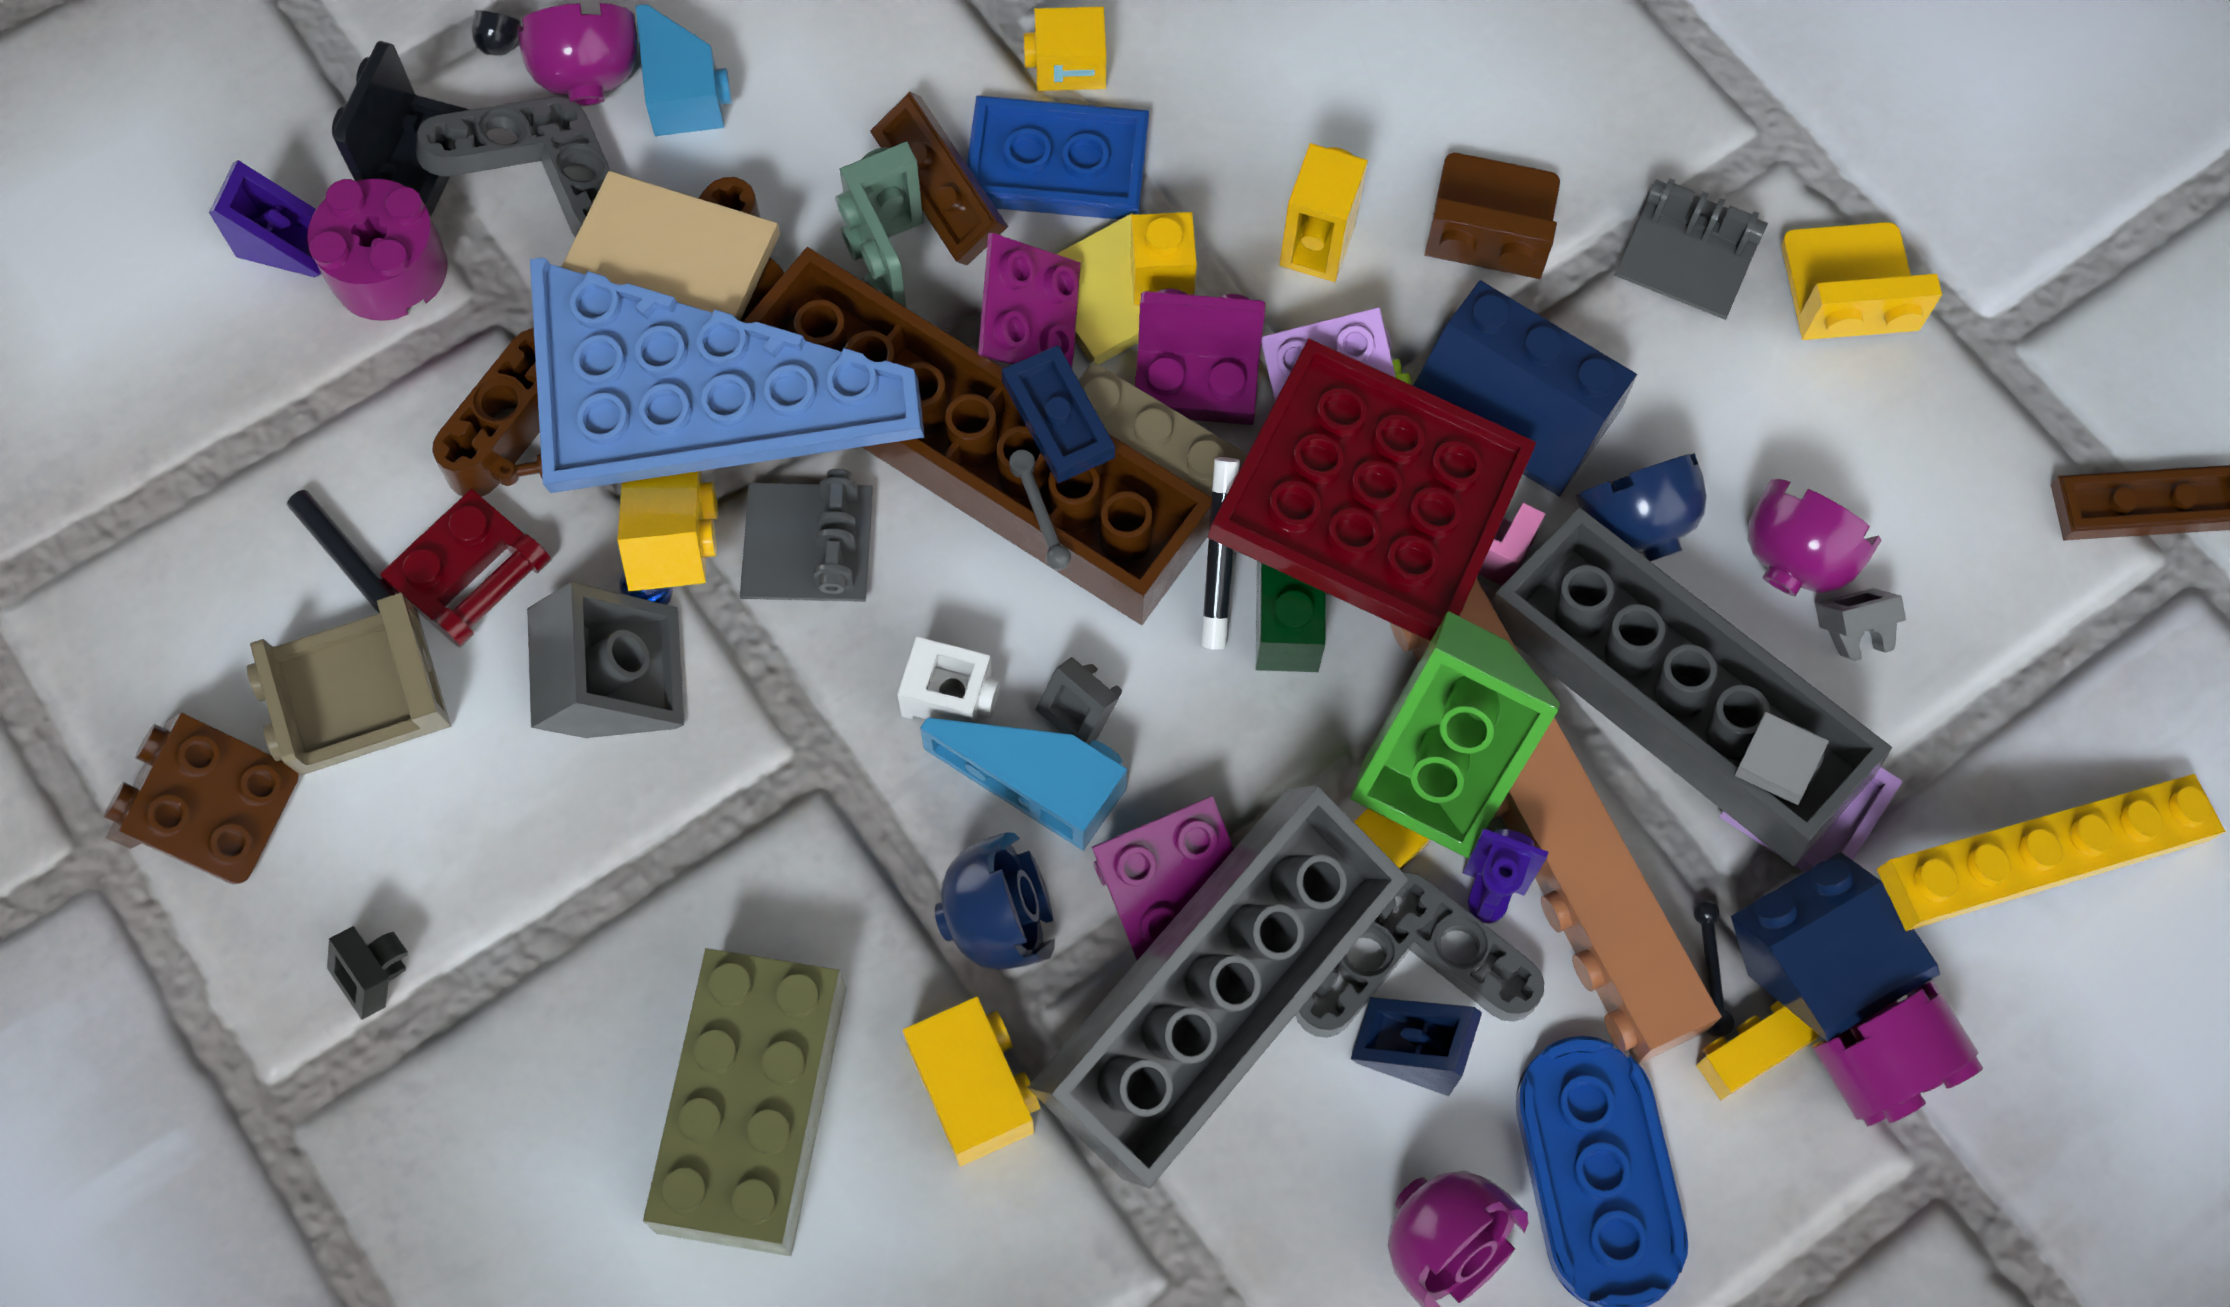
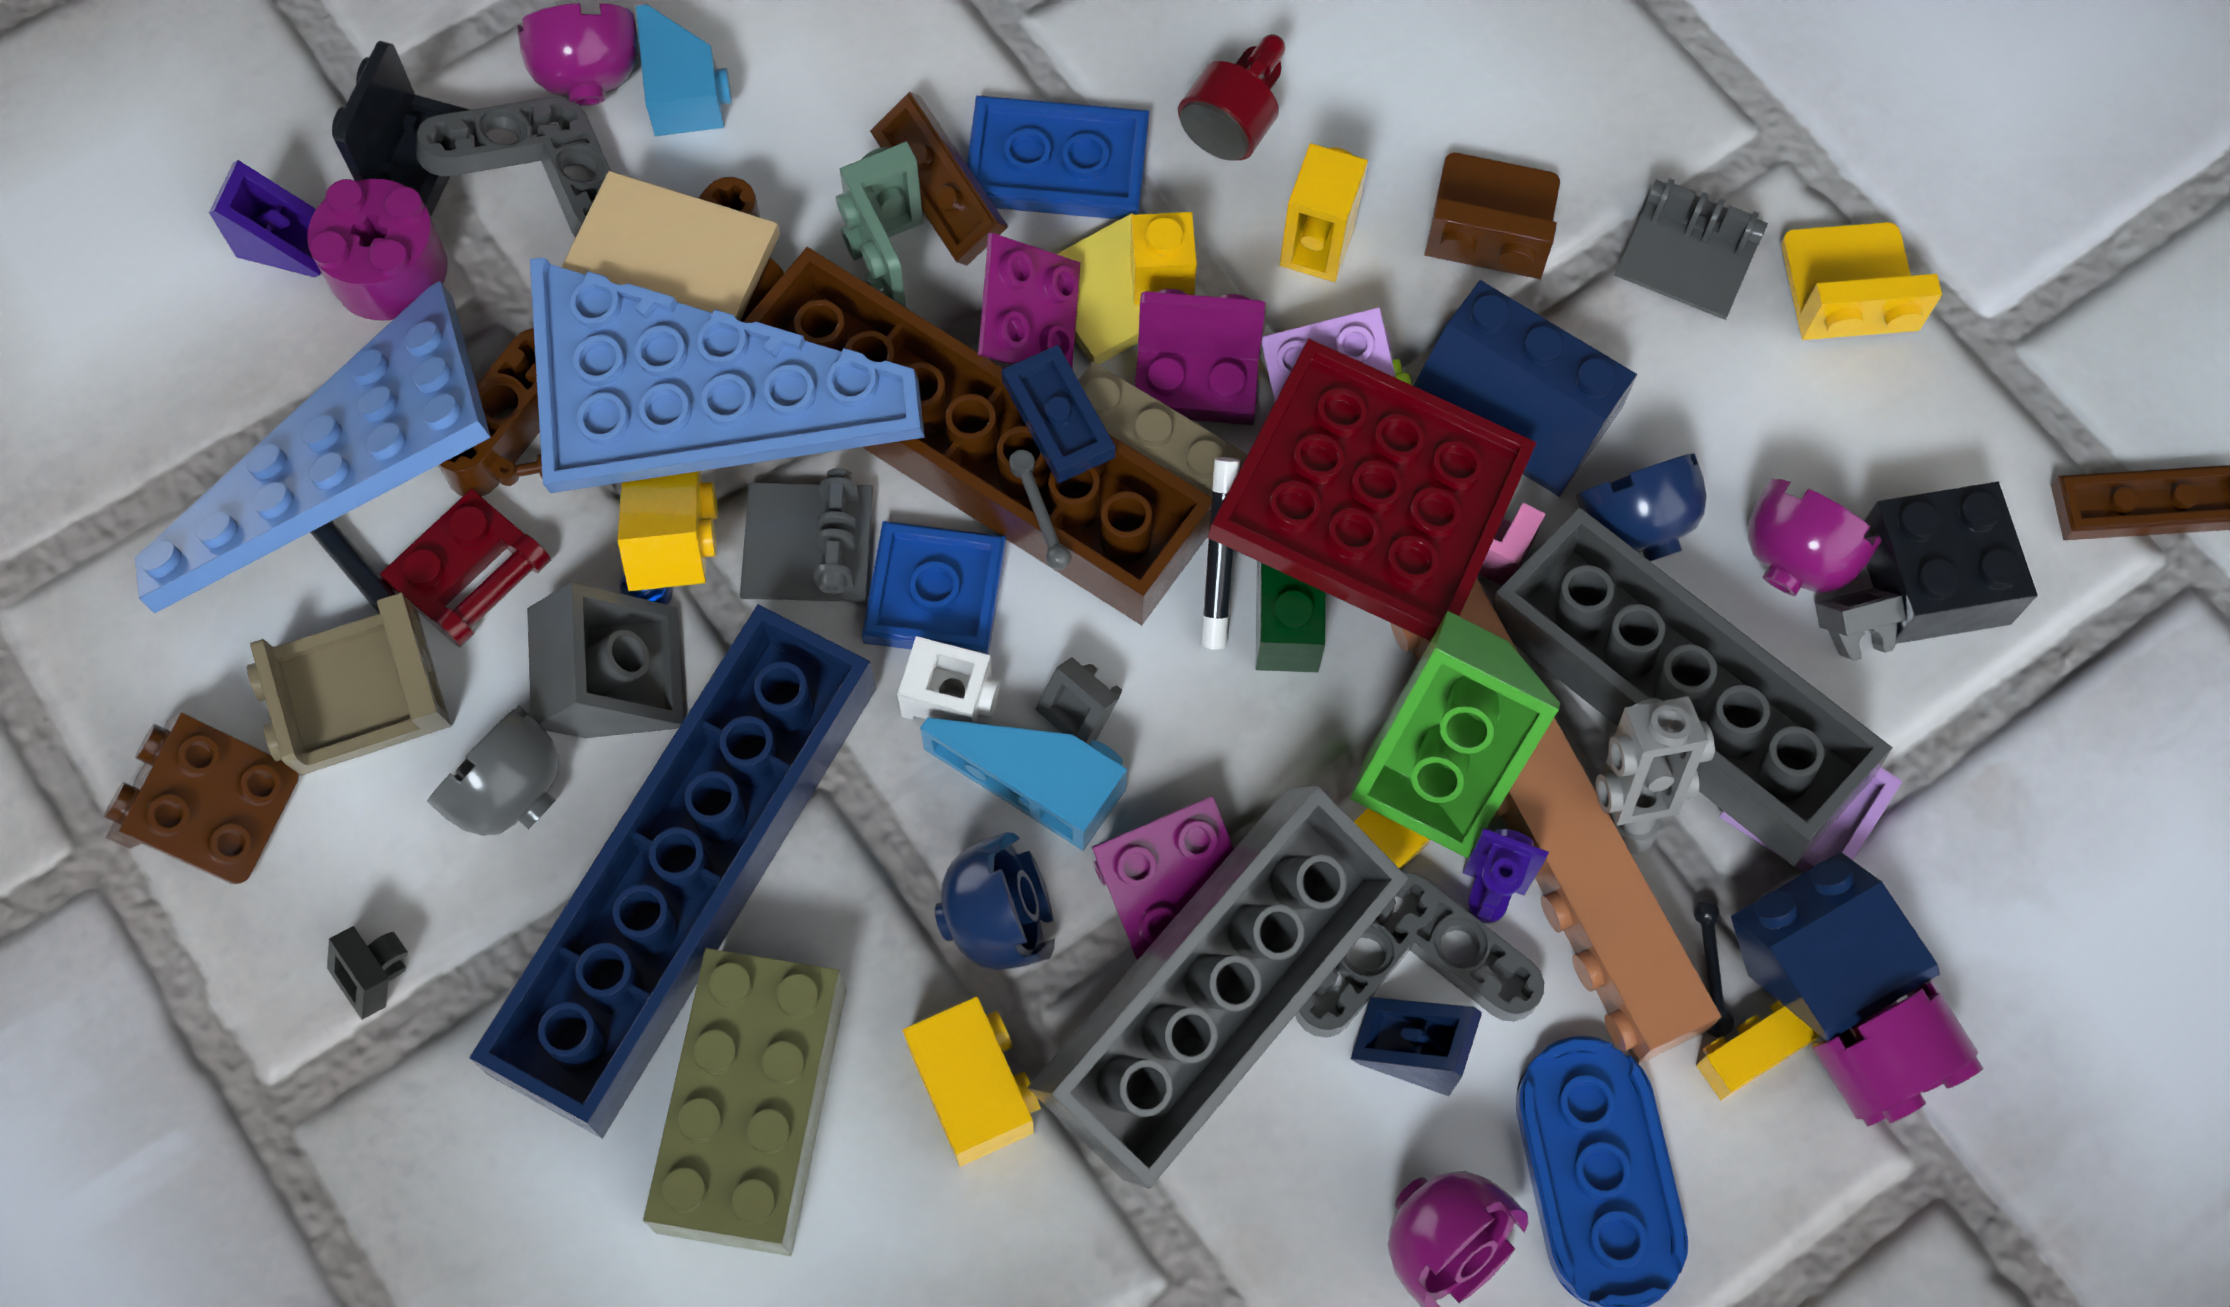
black hinge [472,10,521,56] -> none
yellow brick [1024,6,1106,91] -> none
light grey tile [1735,712,1829,805] -> none
yellow plate [1876,774,2226,931] -> none
none -> medium blue wing [135,281,491,614]
none -> dark grey cylinder [427,705,559,836]
none -> dark blue brick [469,604,876,1139]
none -> blue tile [862,521,1006,655]
none -> dark red piece [1178,34,1285,161]
none -> light grey brick [1596,696,1715,854]
none -> black brick [1864,481,2038,644]

